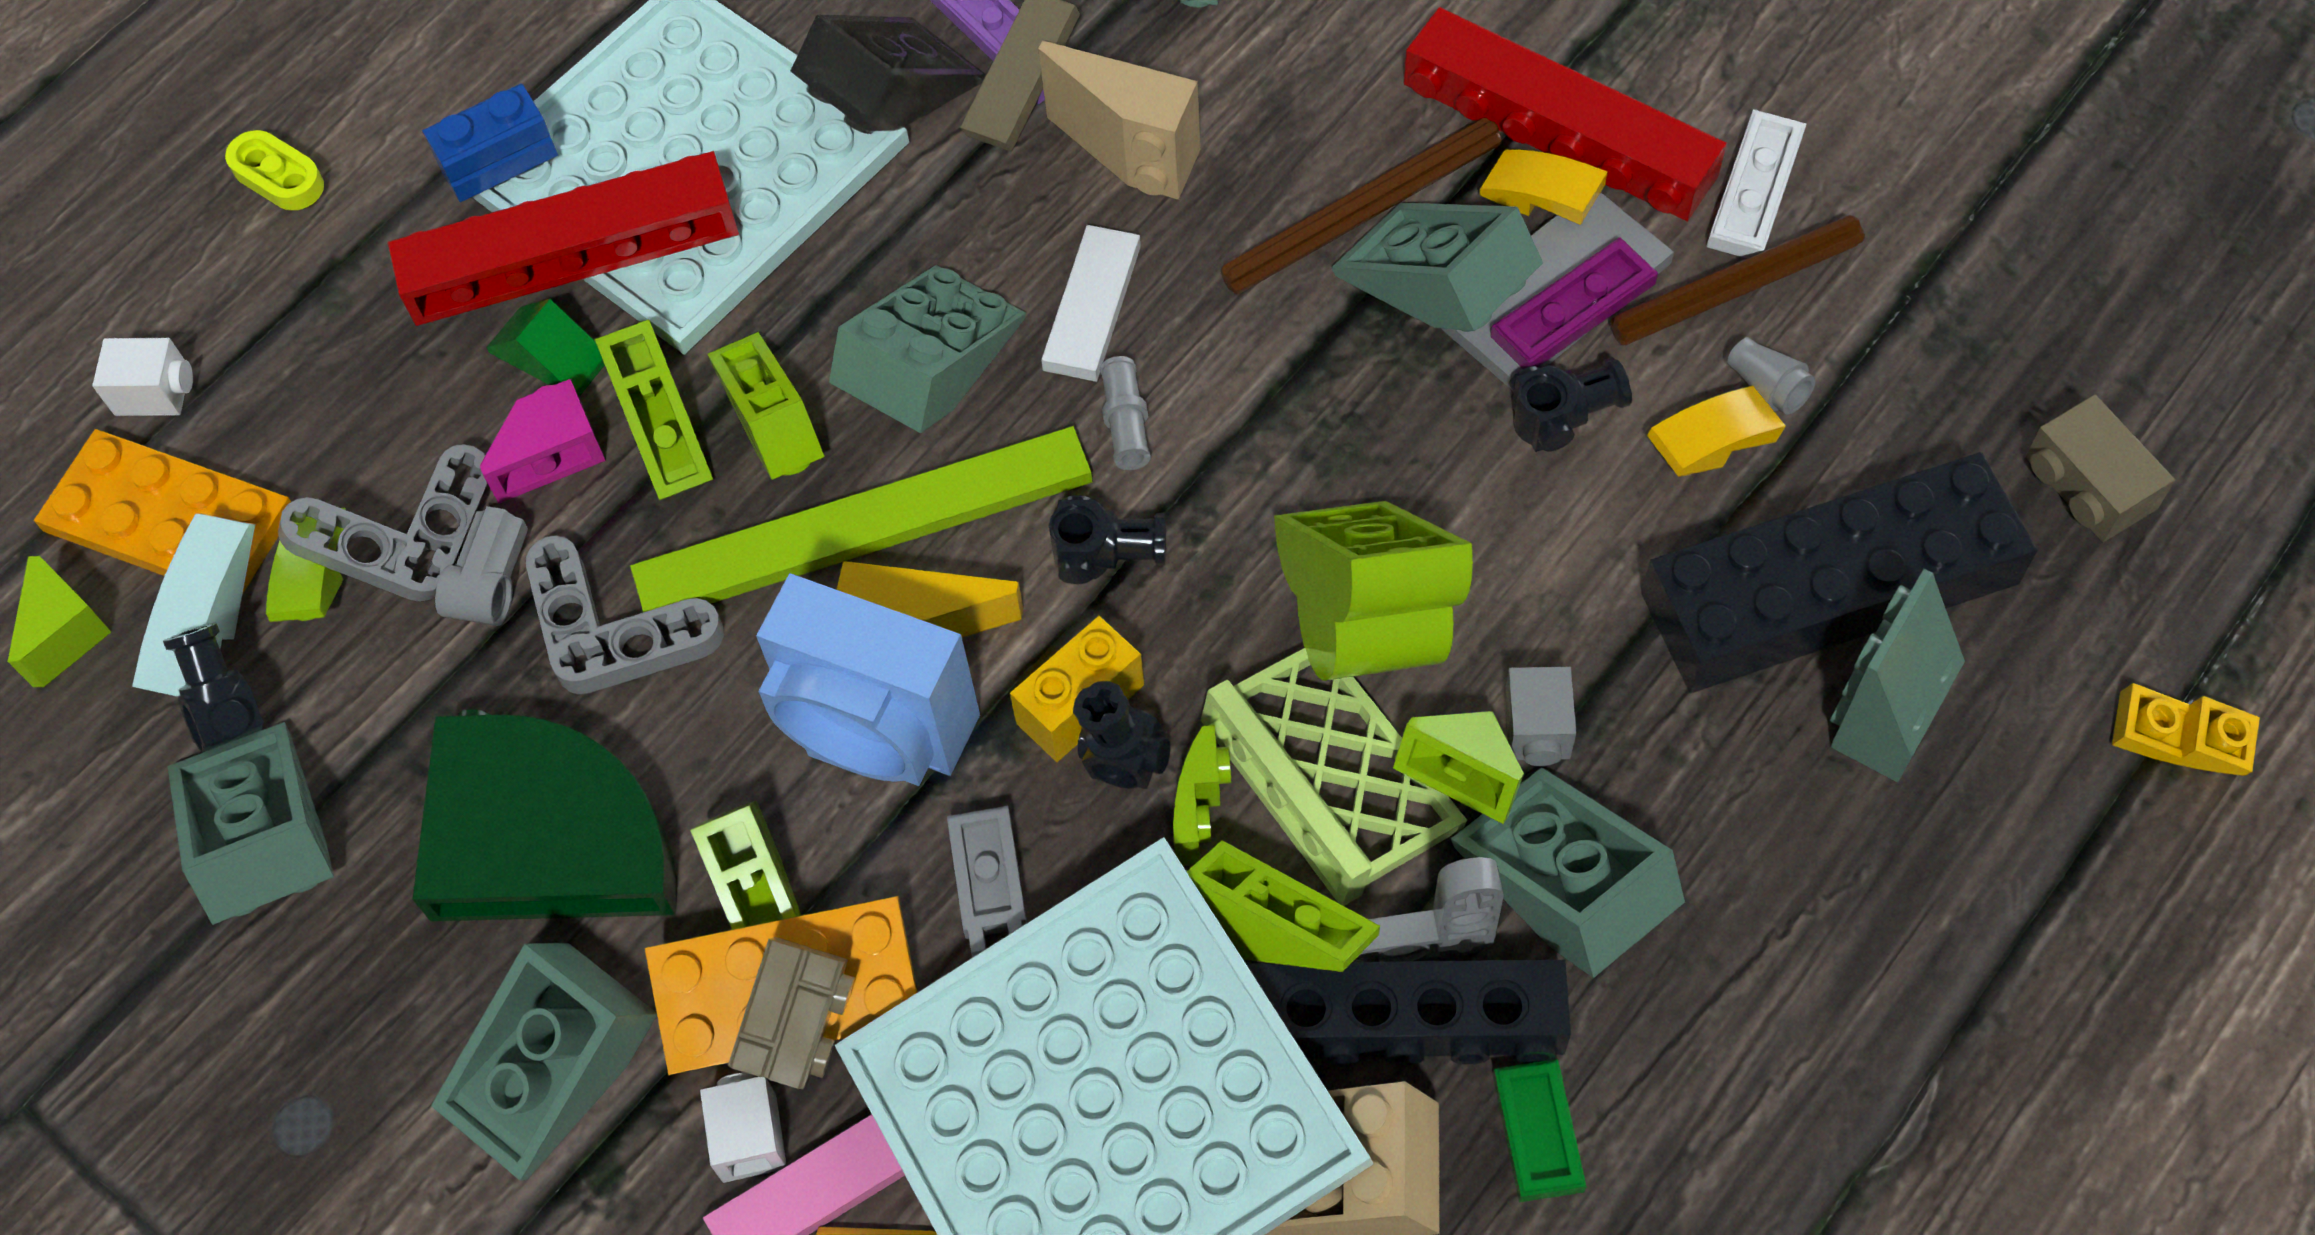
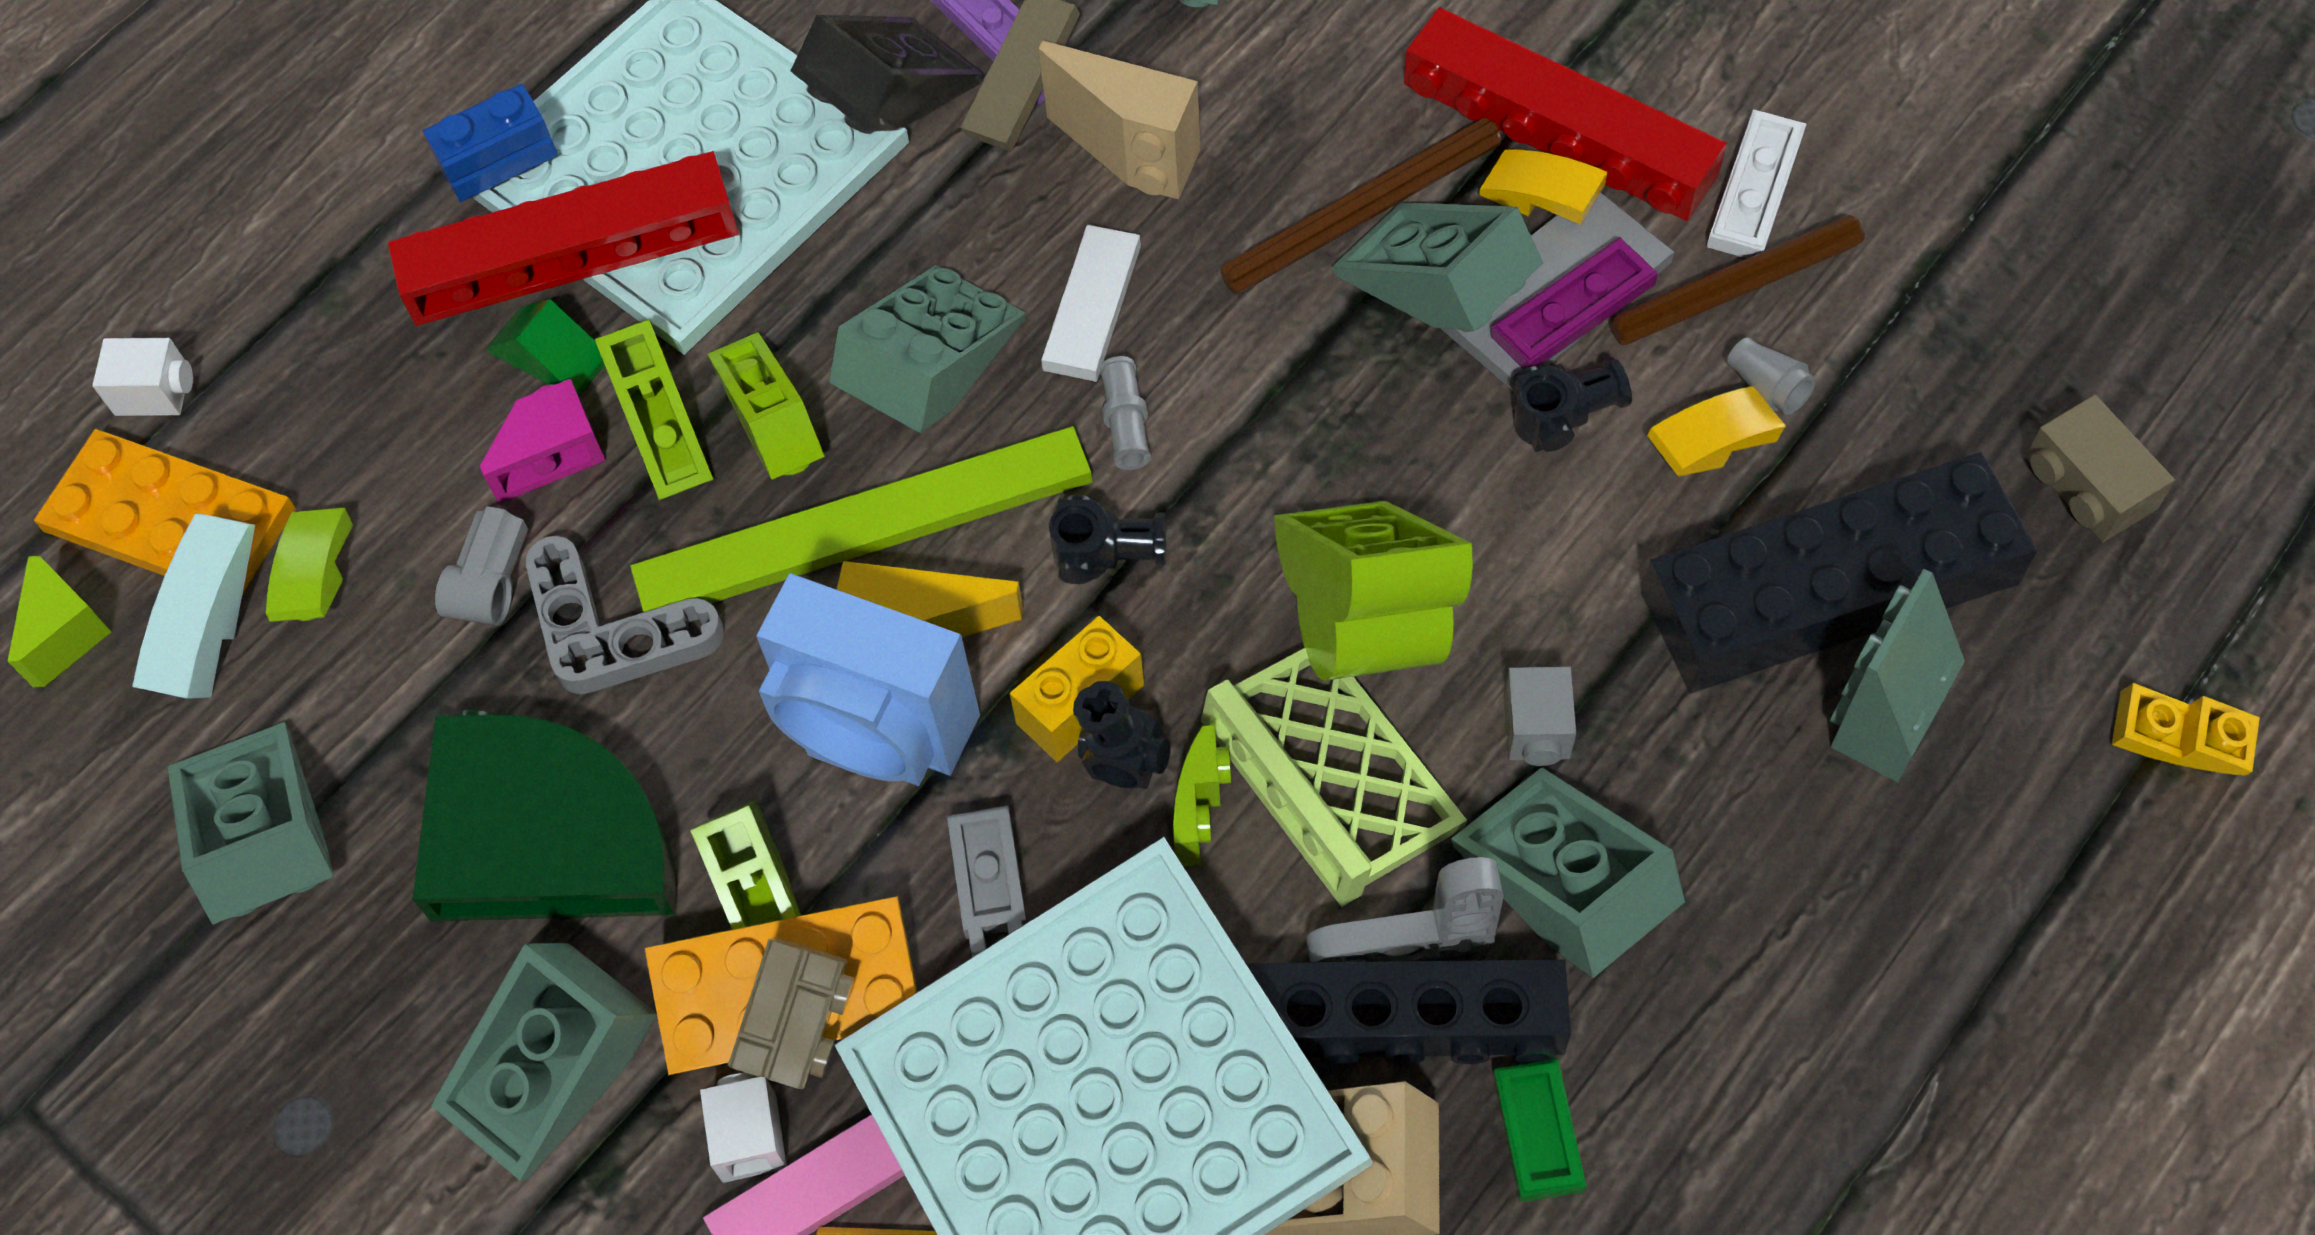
black connector [163,623,264,753] -> none
neon yellow plate [225,130,324,210] -> none
light grey beam [278,444,487,601] -> none
lime slope [1187,840,1380,972] -> none
lime slope [1393,711,1524,824] -> none

